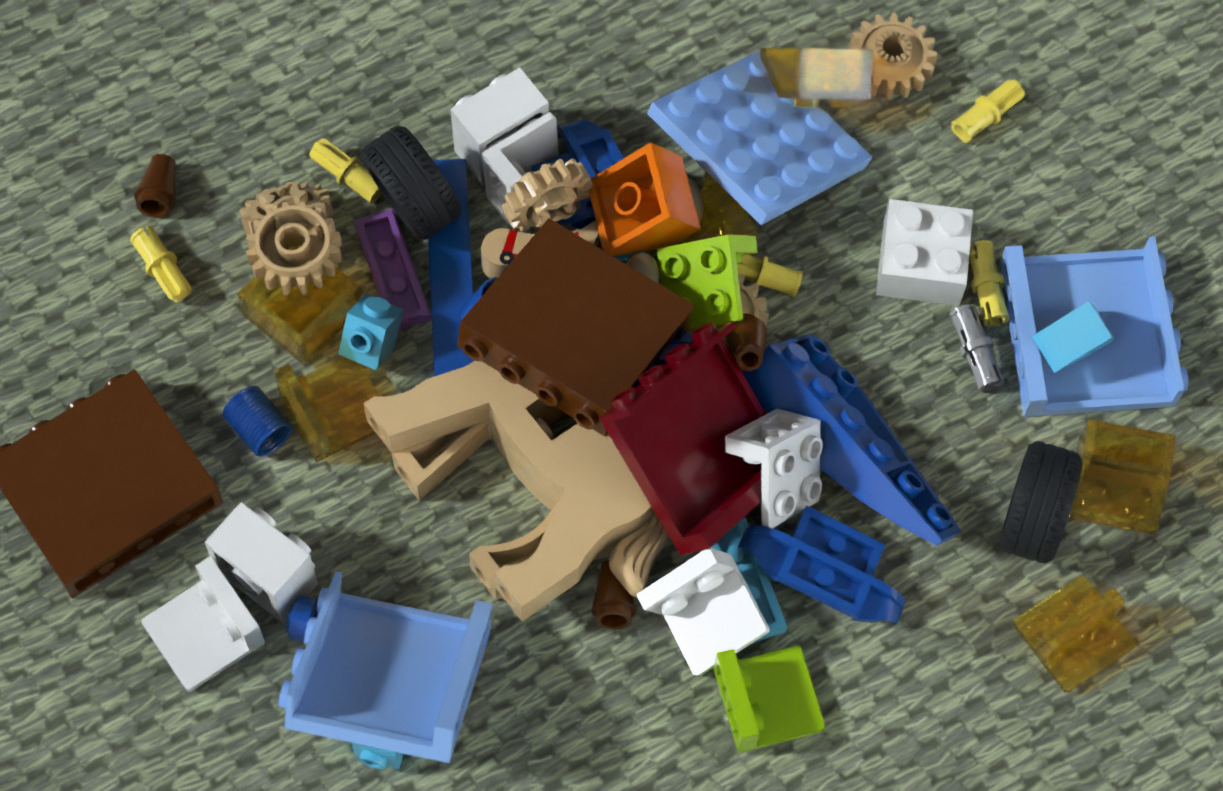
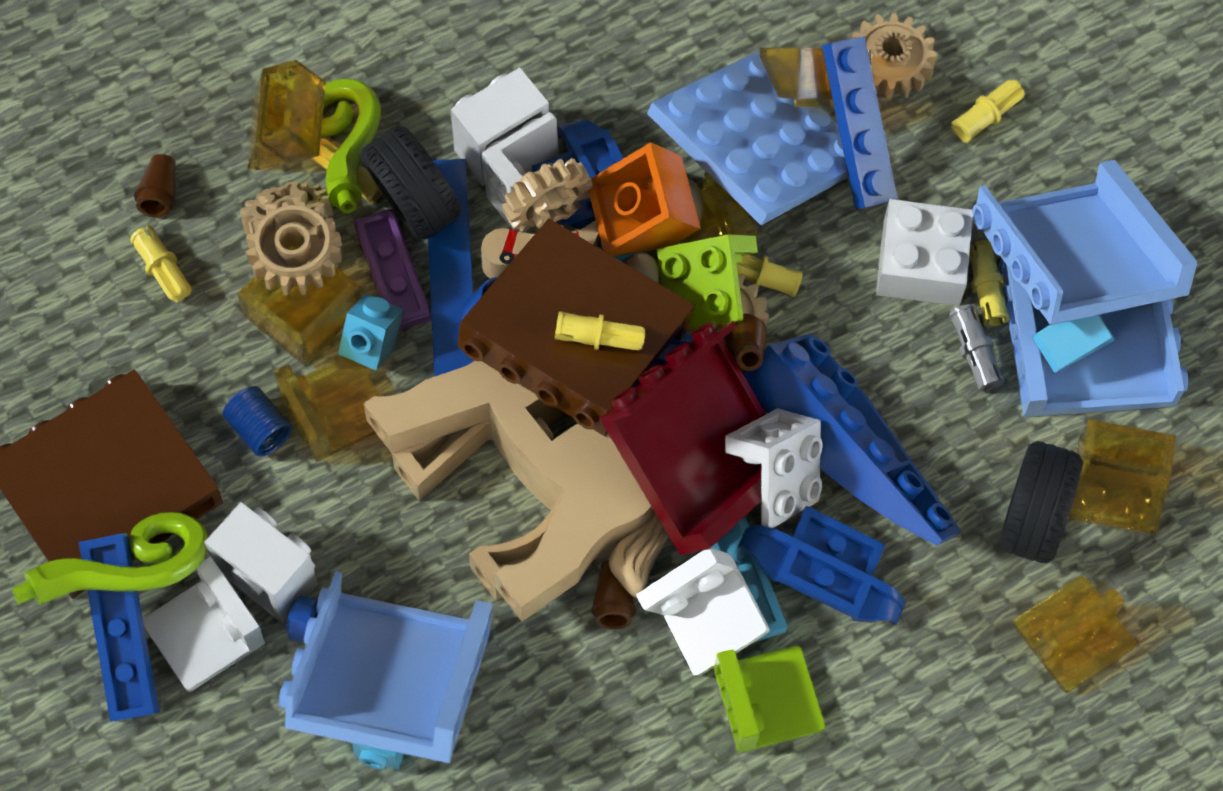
none -> lime plant [11,512,208,605]
none -> blue plate [79,533,159,722]
none -> clear yellow slope [247,60,326,171]
none -> lime plant [302,78,381,213]
none -> light yellow axle [554,311,645,351]
none -> plate [822,36,898,209]
none -> light blue panel [972,160,1198,325]

